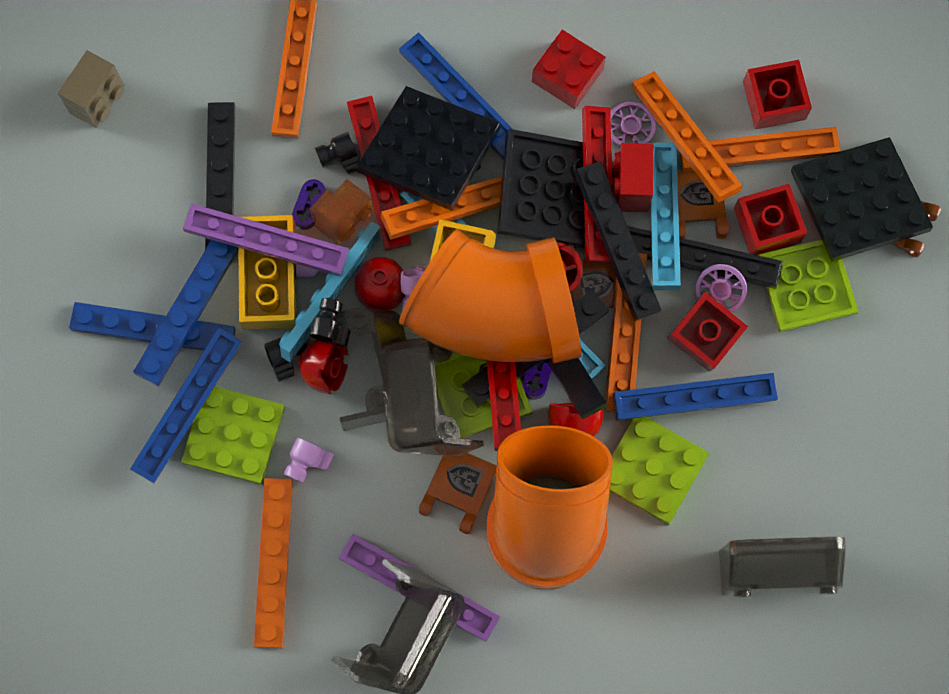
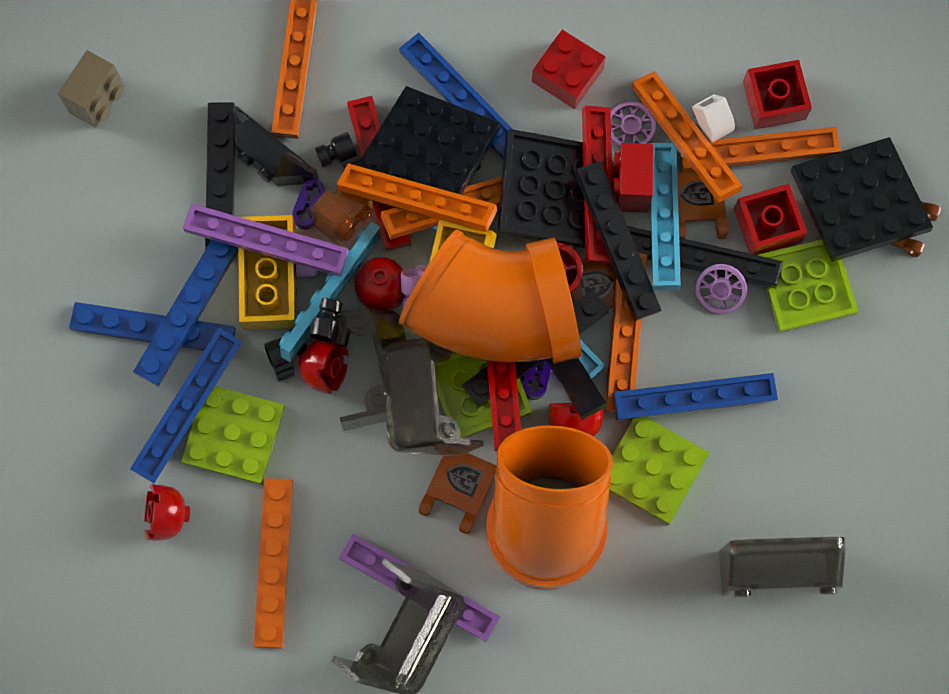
lavender piece [283,438,334,483] -> none
red brick [667,292,748,372] -> none
none -> red cylinder [144,484,190,541]
none -> black wedge [233,106,319,186]
none -> orange plate [337,164,497,232]
none -> white brick [692,94,735,144]

